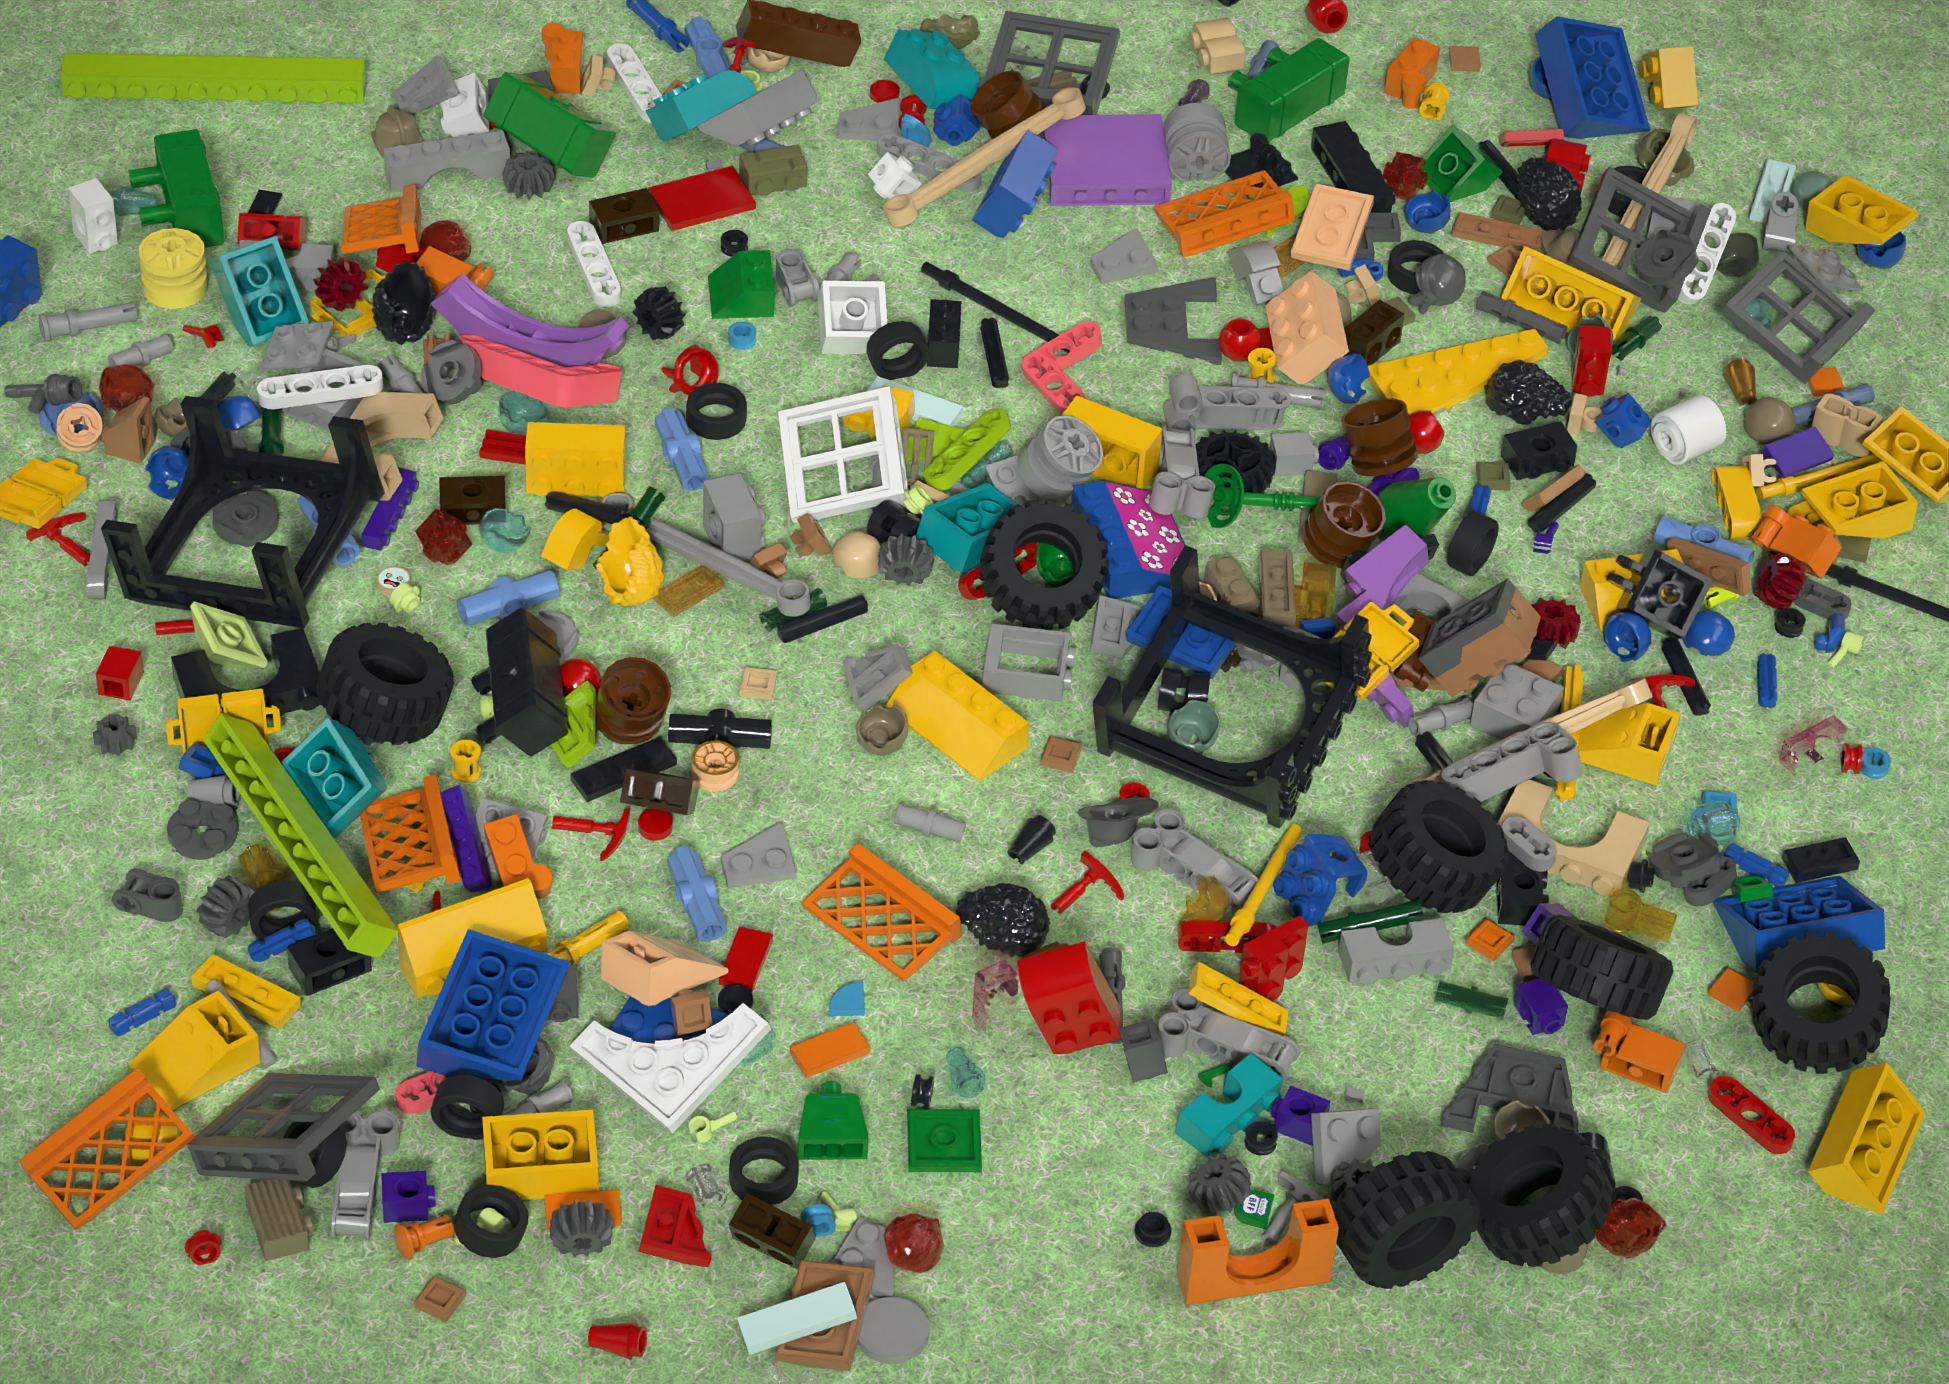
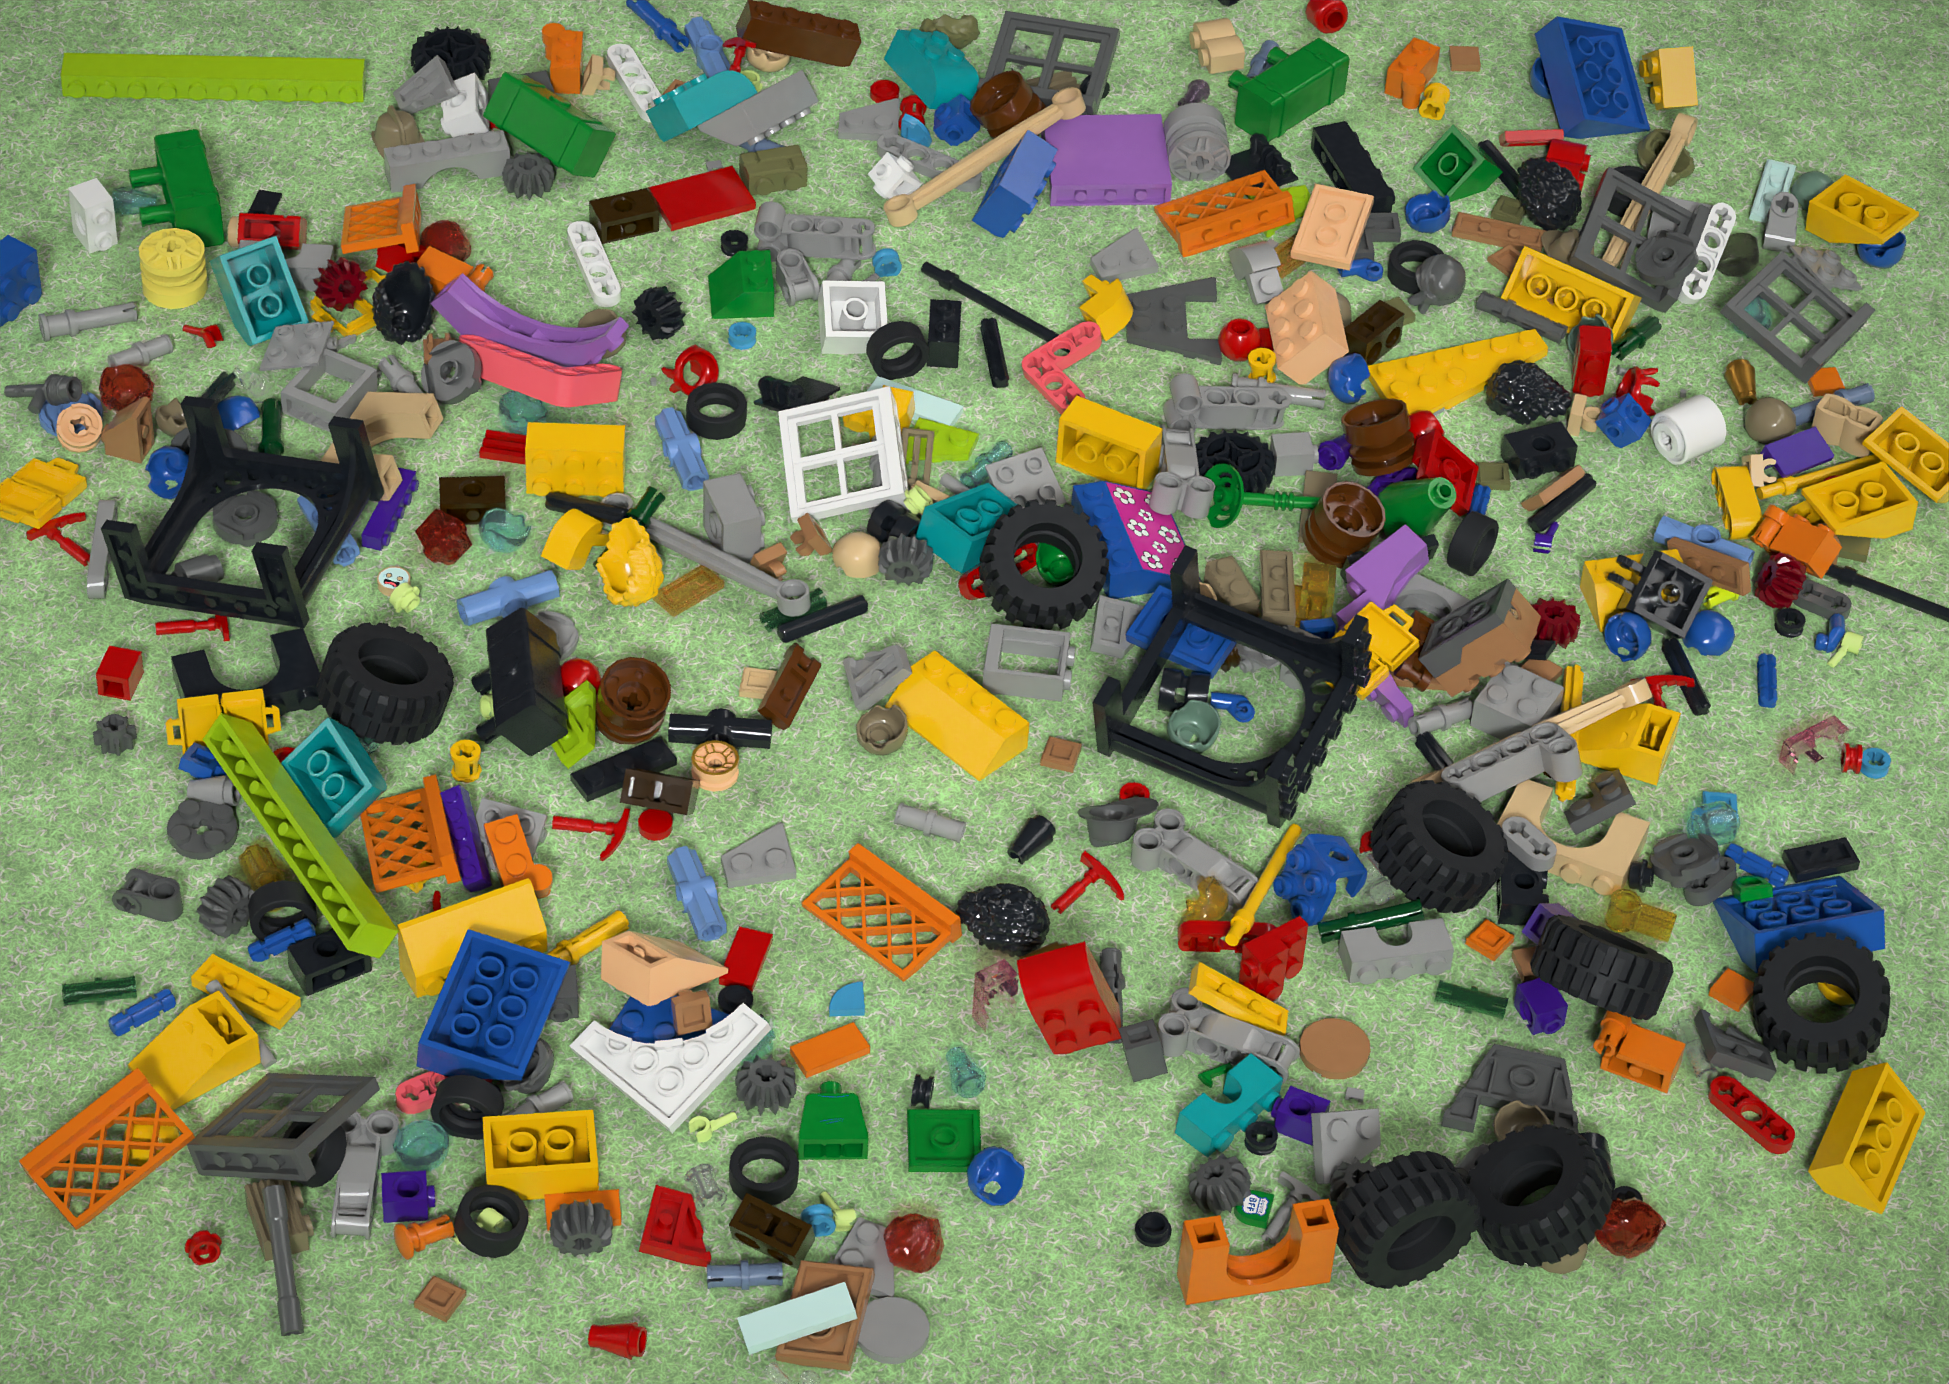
yellowish green slope [190,602,268,668] -> none
white beam [257,365,383,409] -> none
lime beam [923,409,1011,492] -> none
light grey wheel [1018,415,1103,501] -> none
tan tile [1345,265,1382,306] -> none
clear red brick [1383,152,1428,201] -> none
none -> clear green pin [61,975,137,1007]
none -> dark grey brick [171,554,224,582]
none -> tan tile [228,216,239,247]
none -> dark grey piece [262,1185,304,1336]
none -> clear light blue hair [392,1119,450,1172]
none -> black gear [410,26,491,81]
none -> sand blue pin [707,1260,783,1290]
none -> dark grey gear [735,1054,797,1116]
none -> light grey piece [754,201,876,264]
none -> black hinge [754,375,841,412]
none -> reddish brown plate [757,643,821,730]
none -> dark azure bush [872,248,902,277]
none -> blue hair [967,1146,1025,1206]
none -> yellow brick [1079,274,1133,341]
none -> blue arm [1210,692,1255,723]
none -> medium nougat tile [1299,1018,1371,1079]
none -> red plate [1412,429,1479,517]
none -> dark grey plate [1564,769,1636,835]
none -> red piece [1615,366,1660,416]
none -> dark grey wing [1694,1009,1777,1082]

